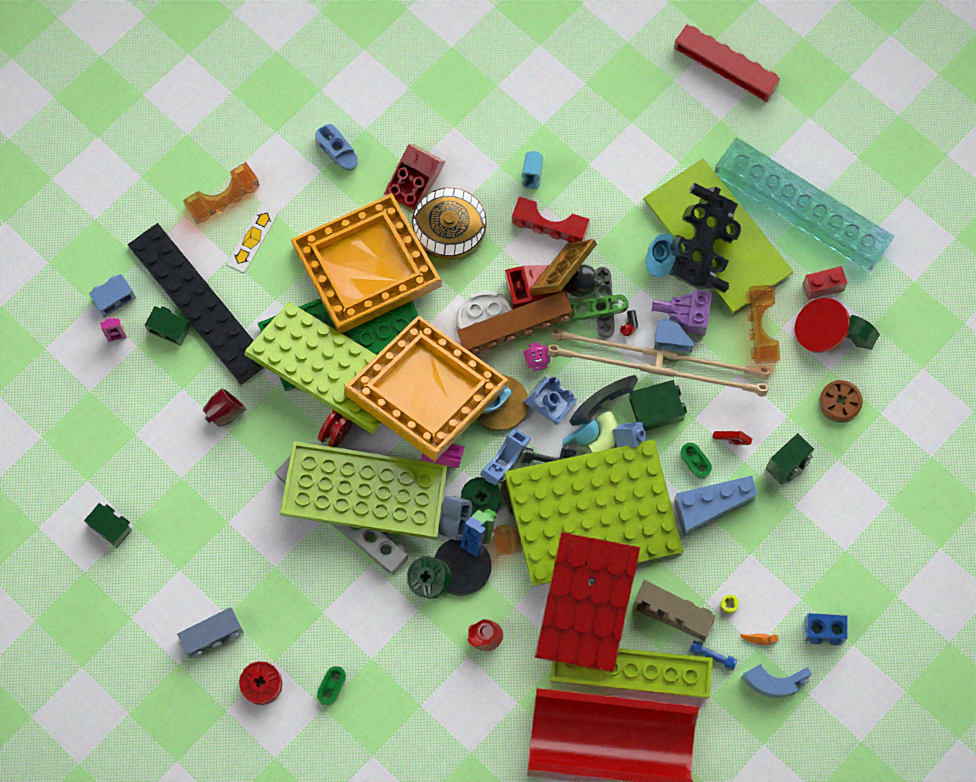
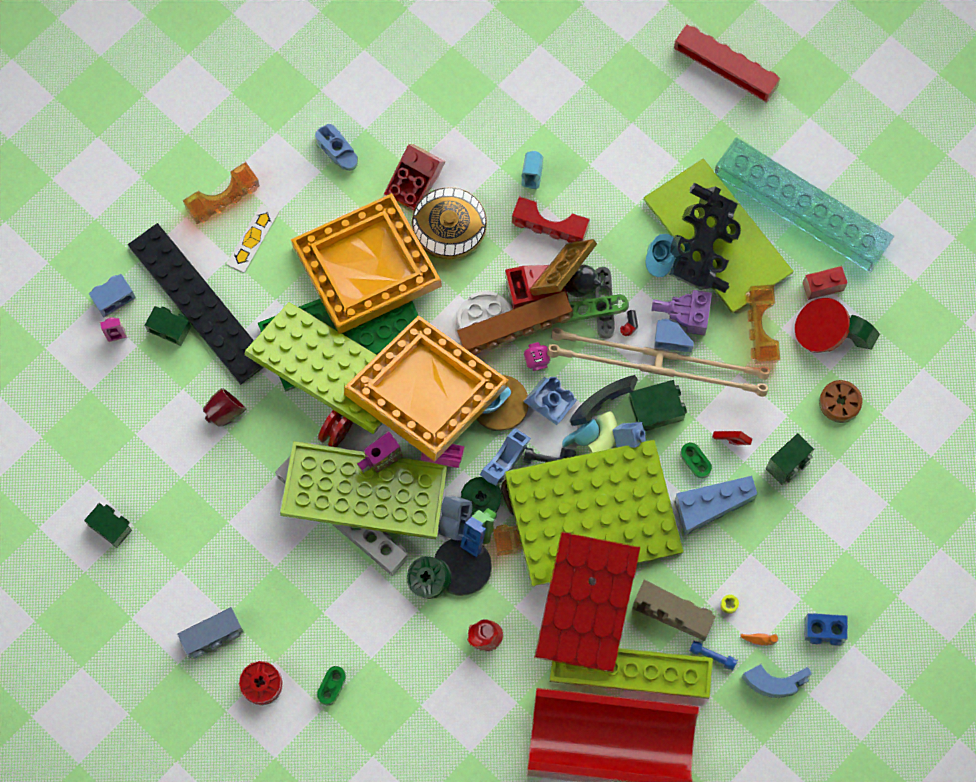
none -> magenta torso [357,431,403,473]

